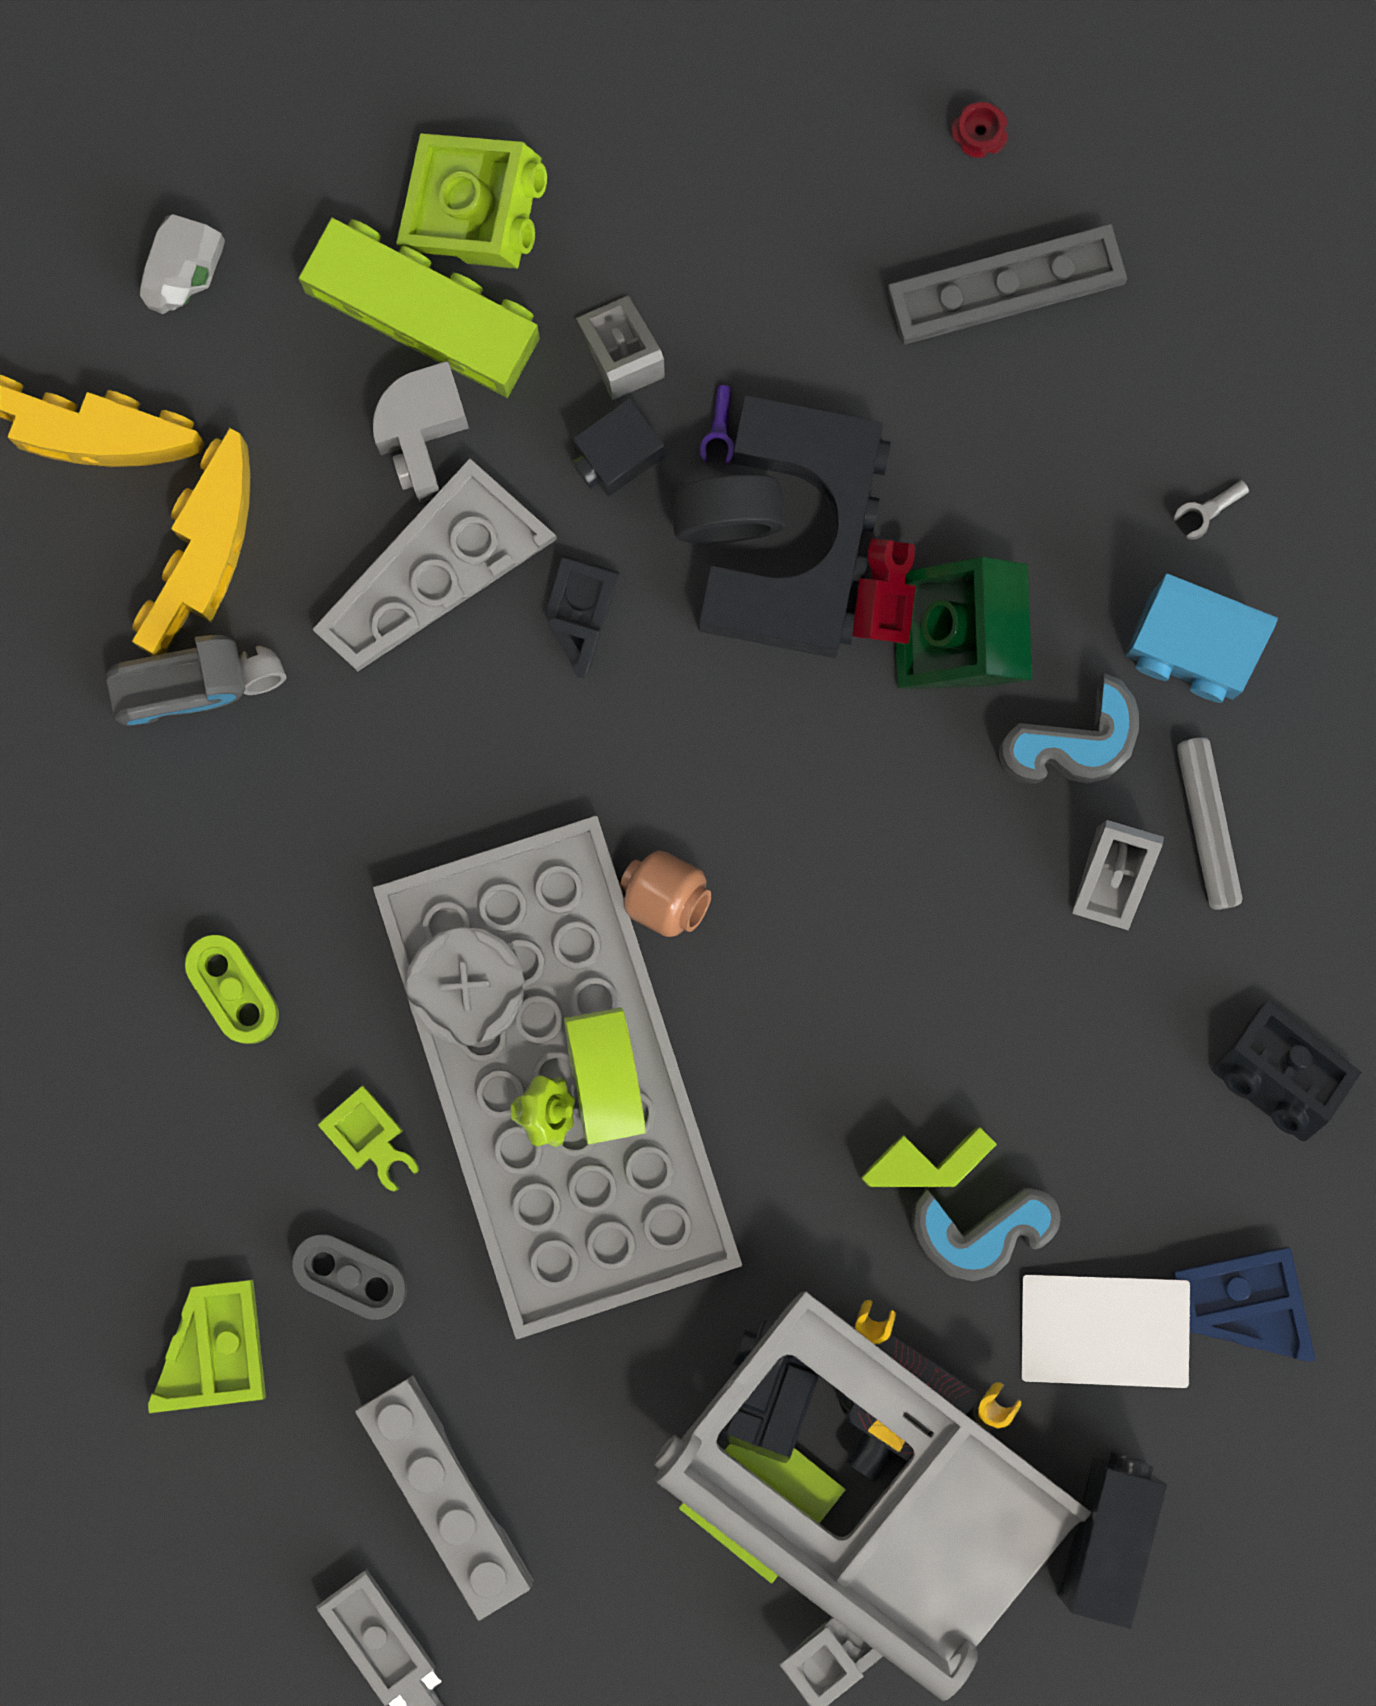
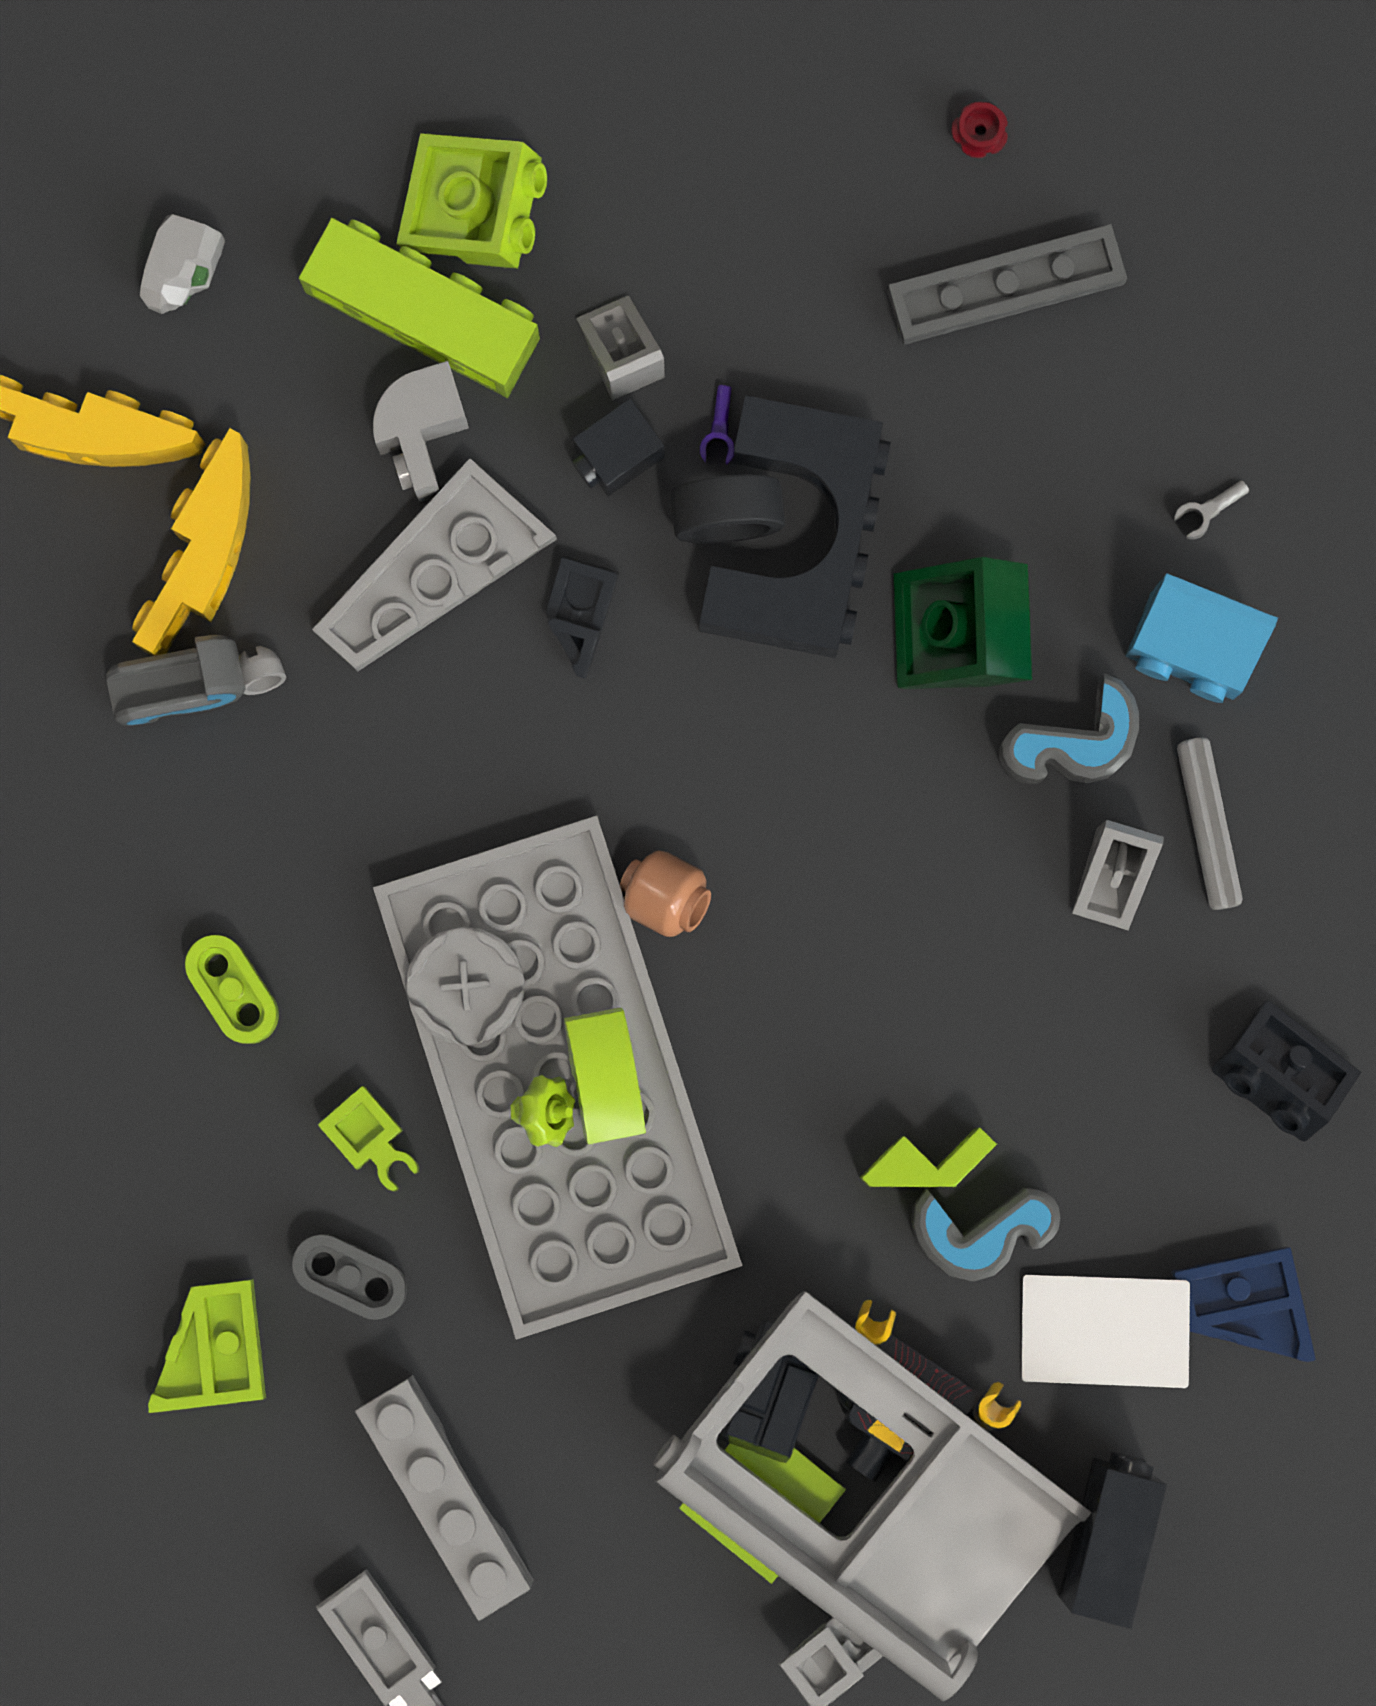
dark red plate [852,538,916,644] -> none

